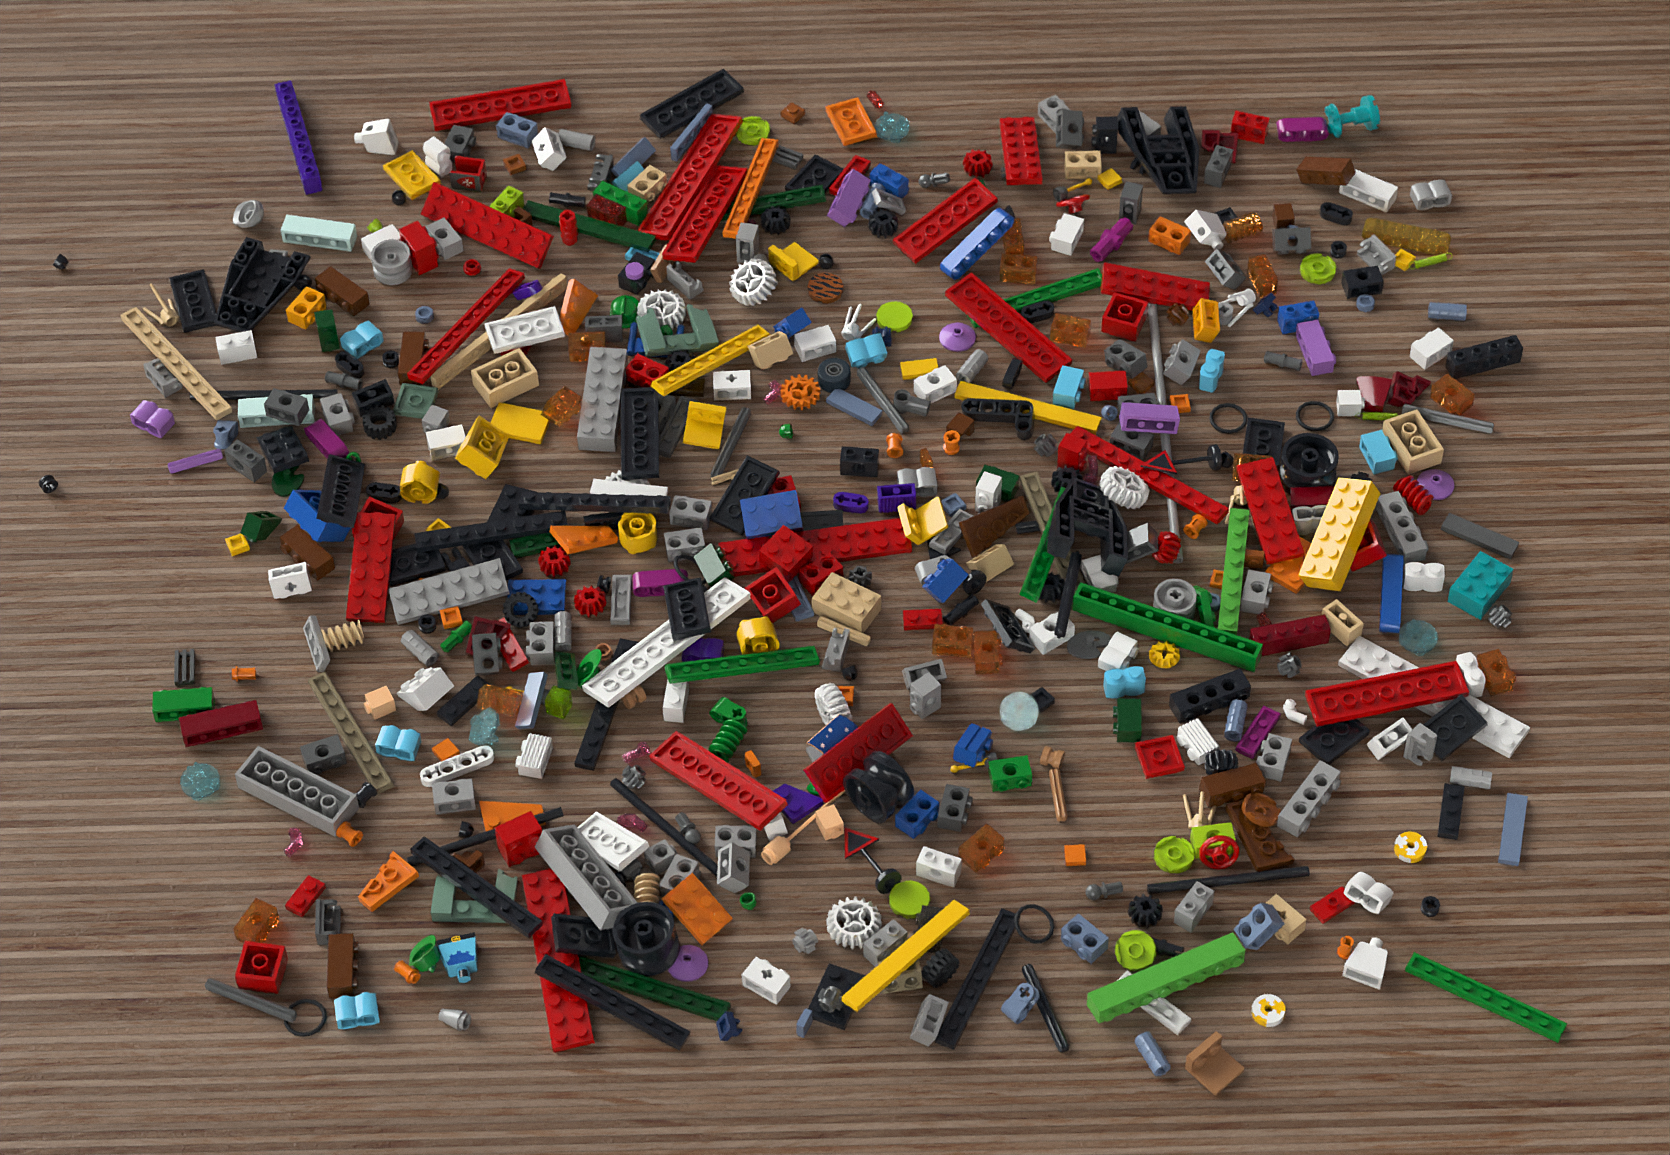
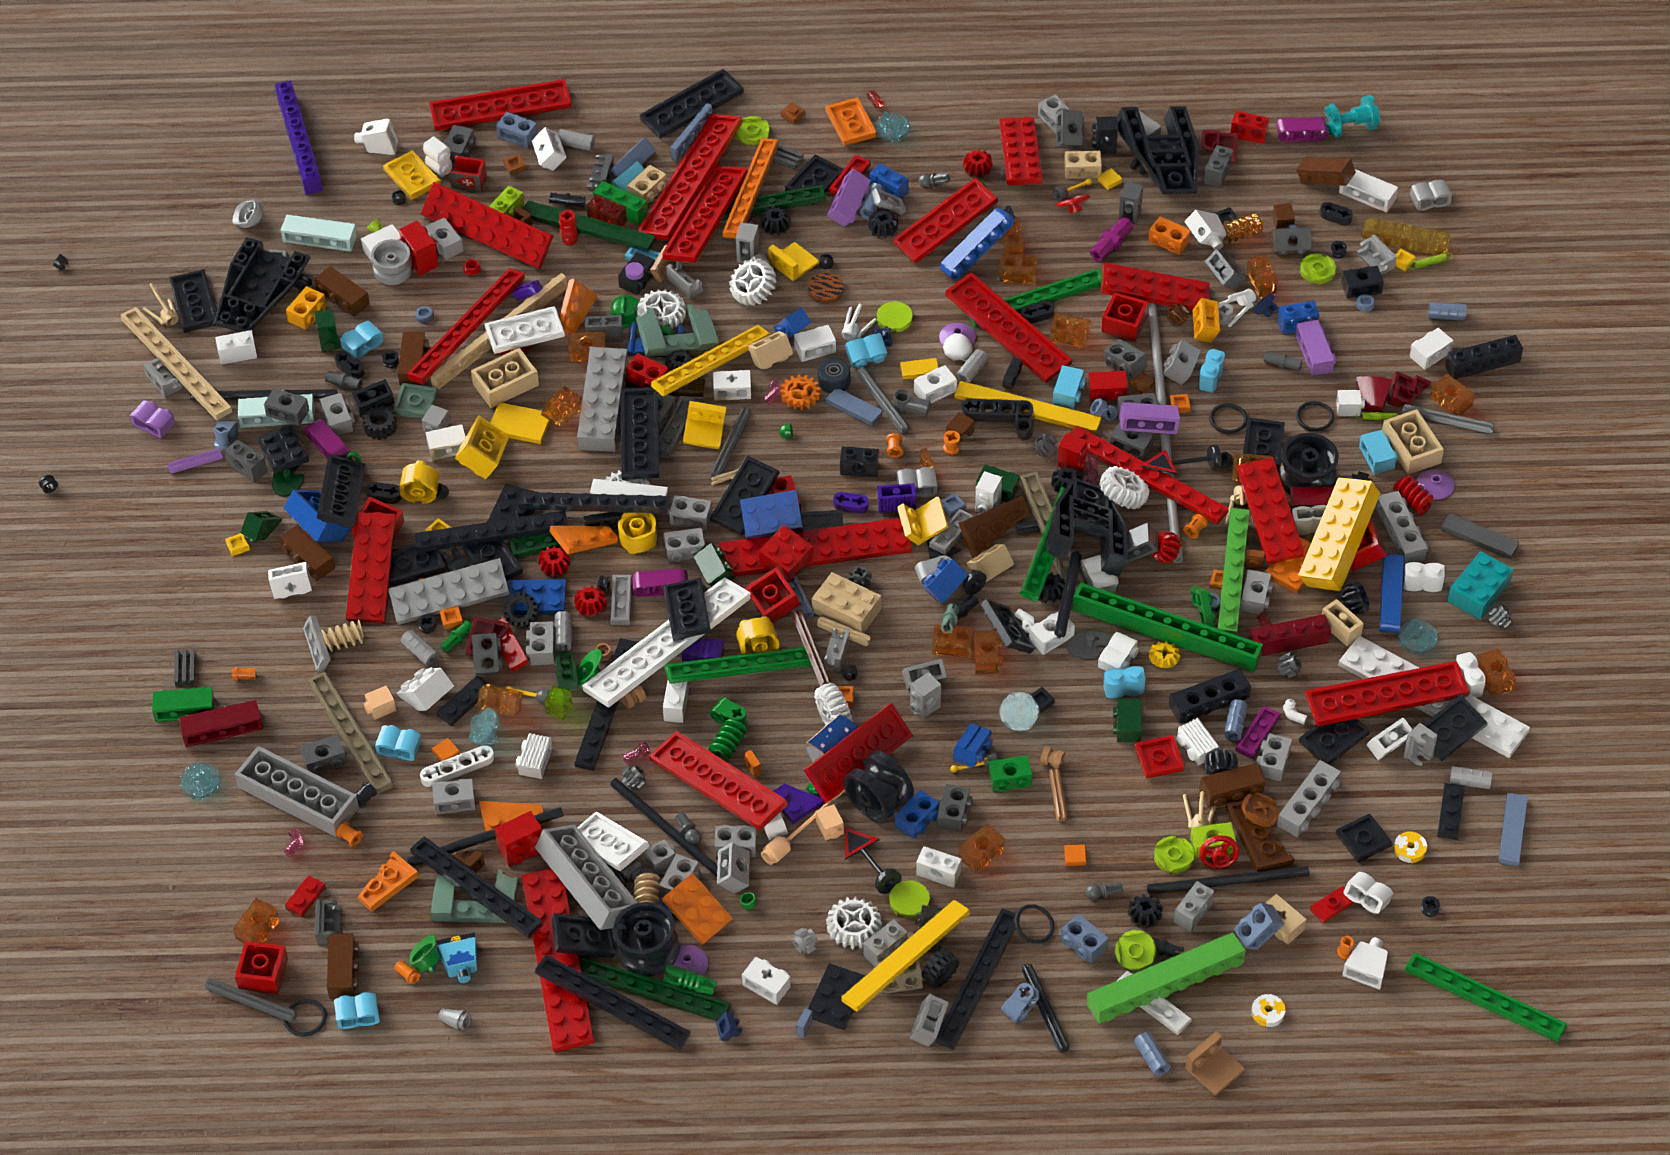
black hinge [458,821,474,838] -> none
sand blue tile [515,672,548,729] -> none
clear pink arm [617,813,648,832] -> none
black piece [674,554,707,585] -> none
red brick [799,553,844,596] -> none
dark grey gear [818,986,844,1013] -> none
red plate [903,608,943,630] -> none
white brick [1049,213,1084,256] -> none
light grey wheel [1153,579,1197,620] -> none
none -> green hinge [664,964,717,995]
none -> axle [792,609,831,686]
none -> sand green pin [941,603,959,634]
none -> white hair [943,334,973,361]
none -> sand blue tile [1090,398,1107,417]
none -> black tile [1335,813,1392,863]
none -> black gear [1340,582,1370,615]

